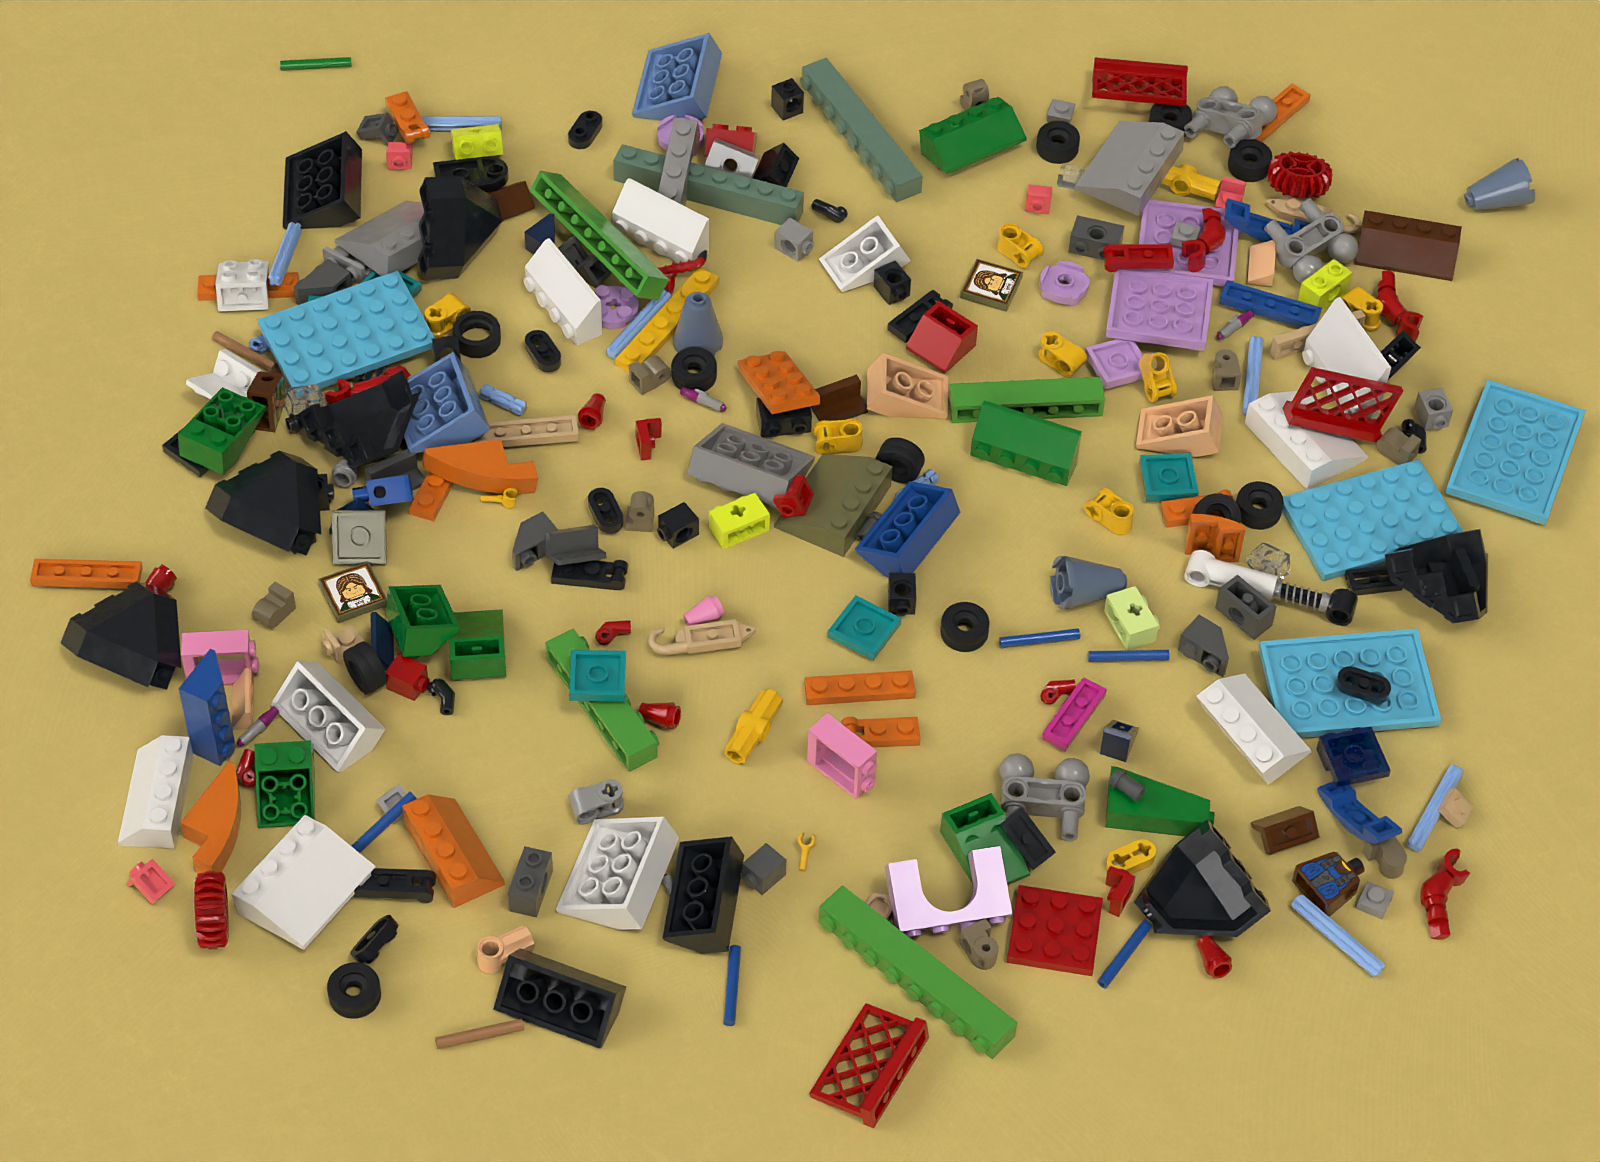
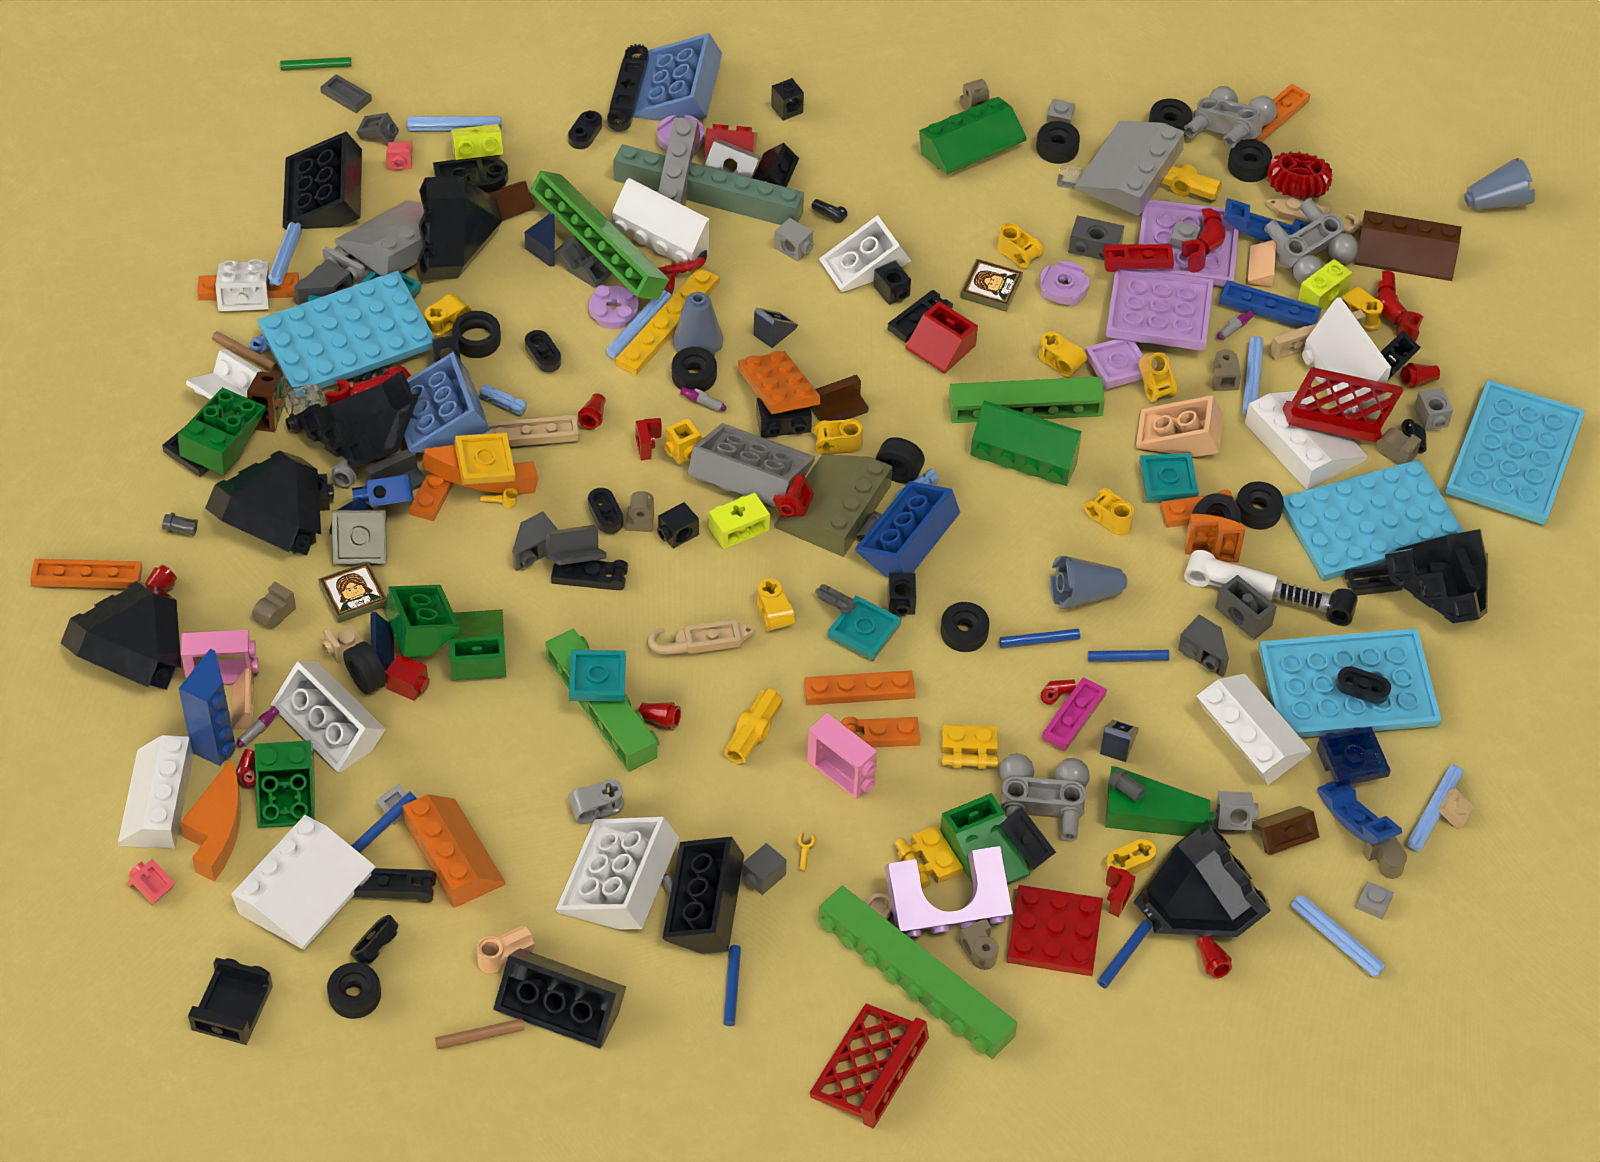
red gear [194,871,229,950] -> none
orange plate [385,91,430,144] -> none
black arm [427,678,455,715] -> none
dark grey brick [508,846,553,918] -> none
white slope [523,238,602,346] -> none
red arm [595,620,631,645] -> none
dark tan leg [629,356,671,395] -> none
bright pink cone [683,595,725,626] -> none
sand green brick [800,58,923,202] -> none
light nougat slope [867,353,948,419] -> none
coral bracket [1025,184,1052,214] -> none
red fence [1092,57,1188,106] -> none
yellowish green brick [1104,586,1160,650] -> none
coral bracket [1214,177,1246,209] -> none
clear leg [1246,543,1290,580] -> none
torso [1292,852,1365,917] -> none
red piece [1420,848,1470,940] -> none
none -> dark grey pin [162,512,198,536]
none -> black panel [188,957,273,1045]
none -> dark grey tile [320,74,372,113]
none -> yellow plate [454,433,516,485]
none -> black piece [607,44,649,131]
none -> yellow brick [664,418,703,464]
none -> dark blue slope [754,307,798,348]
none -> yellow piece [756,578,795,631]
none -> dark grey axle [815,584,856,613]
none -> yellow plate [894,825,963,888]
none -> yellow plate [942,724,998,769]
none -> light grey brick [1215,791,1258,831]
none -> red cone [1400,363,1440,388]

